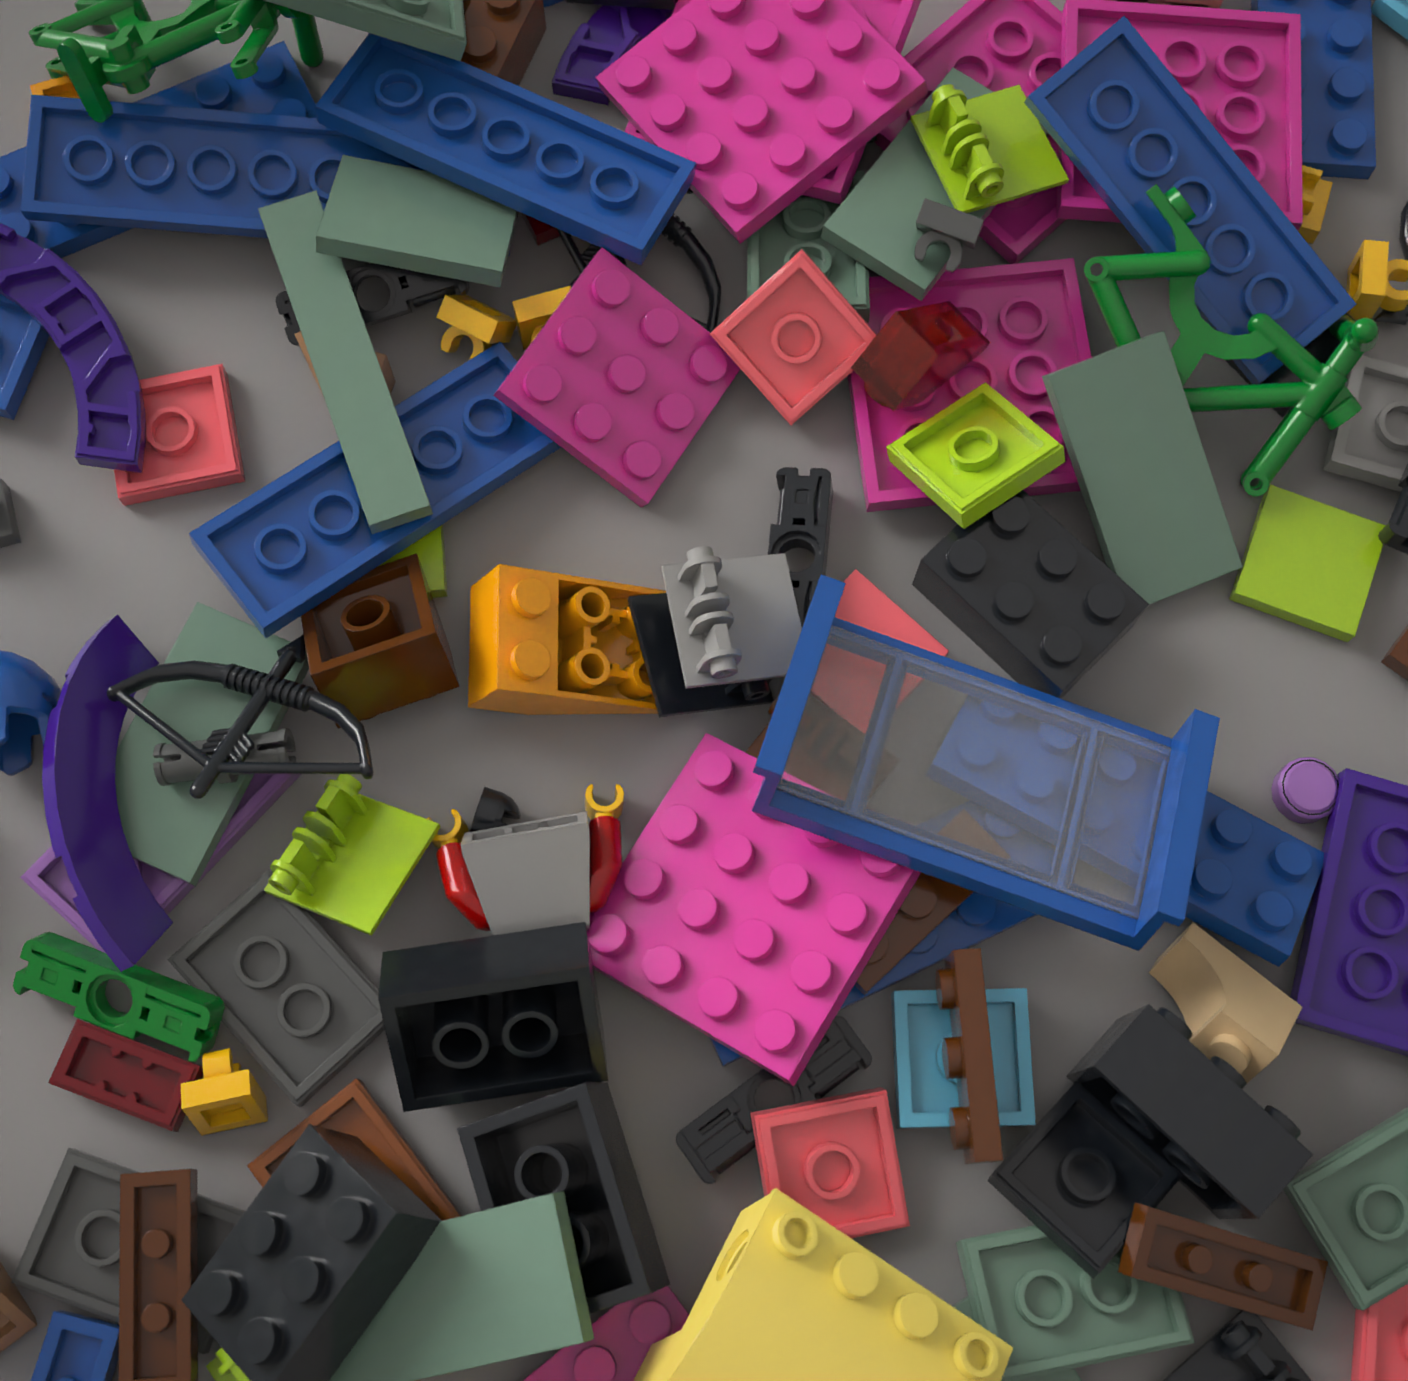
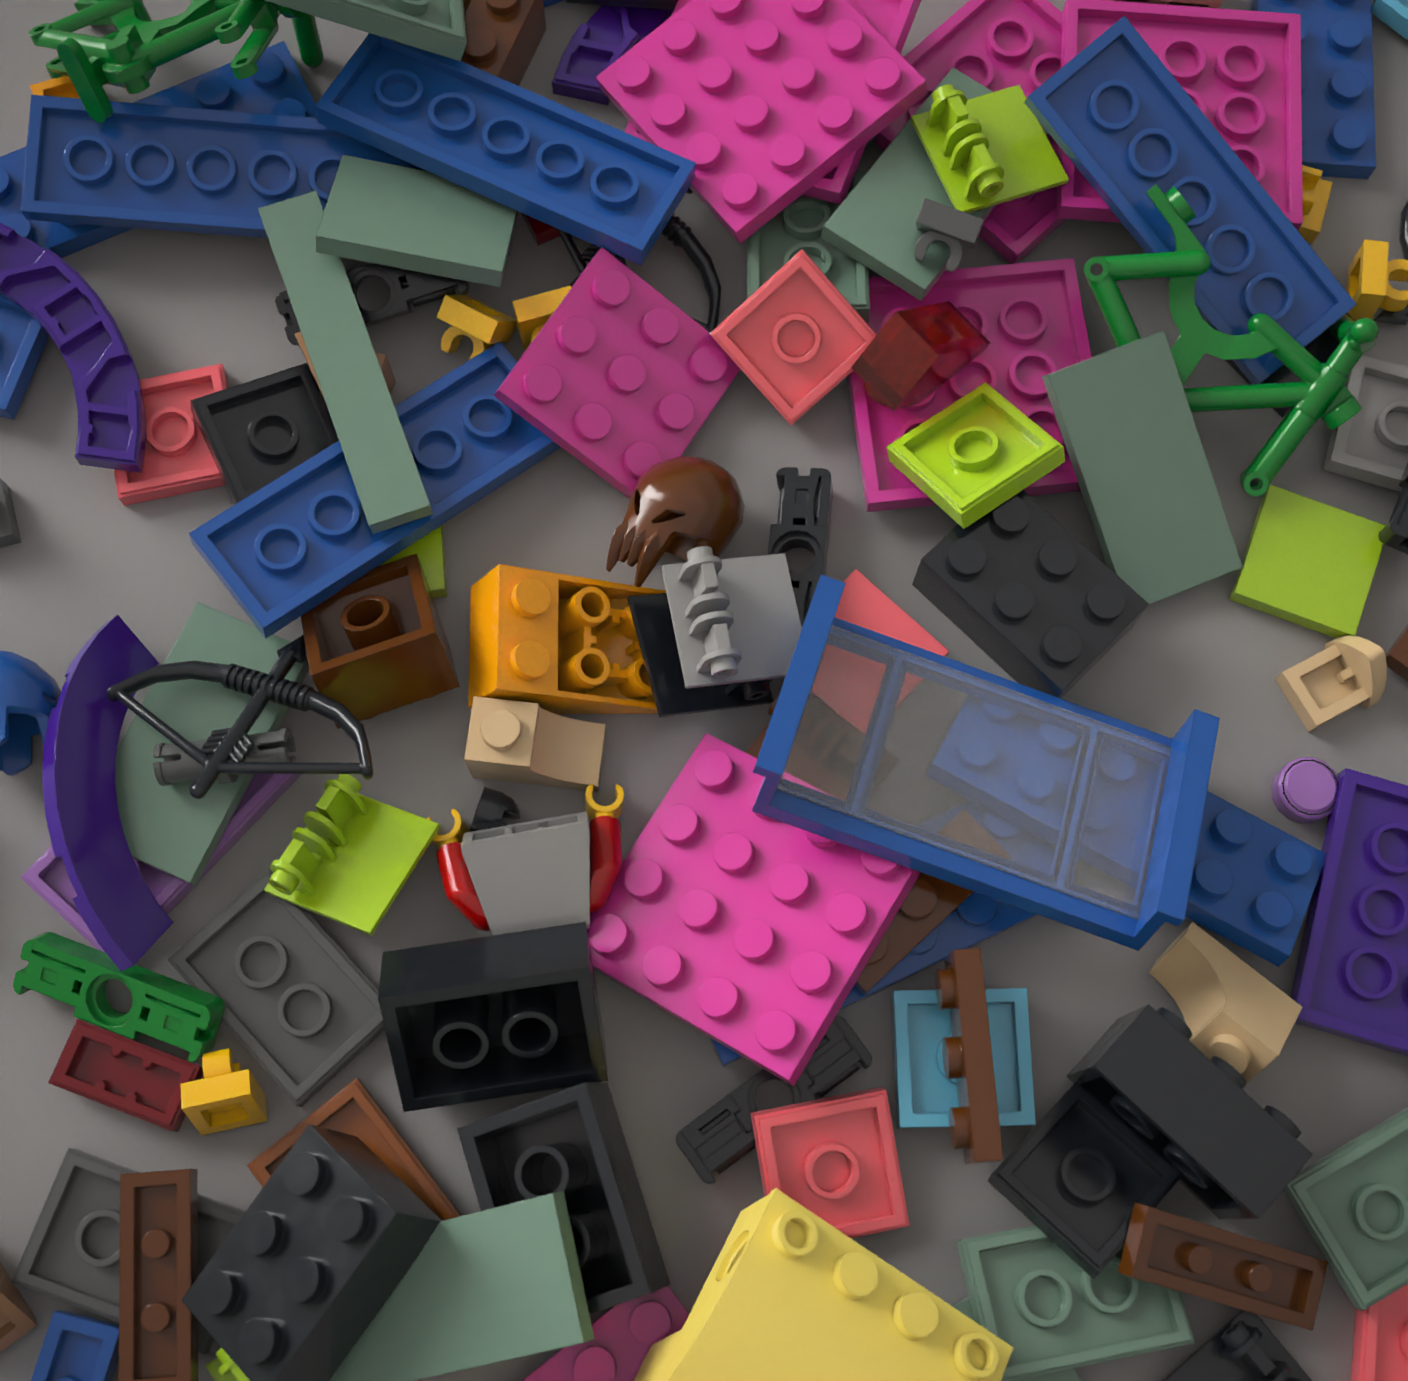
none -> black tile [190,363,339,505]
none -> tan arch [464,696,607,792]
none -> reddish brown helmet [606,456,745,587]
none -> tan tile [1275,635,1387,732]

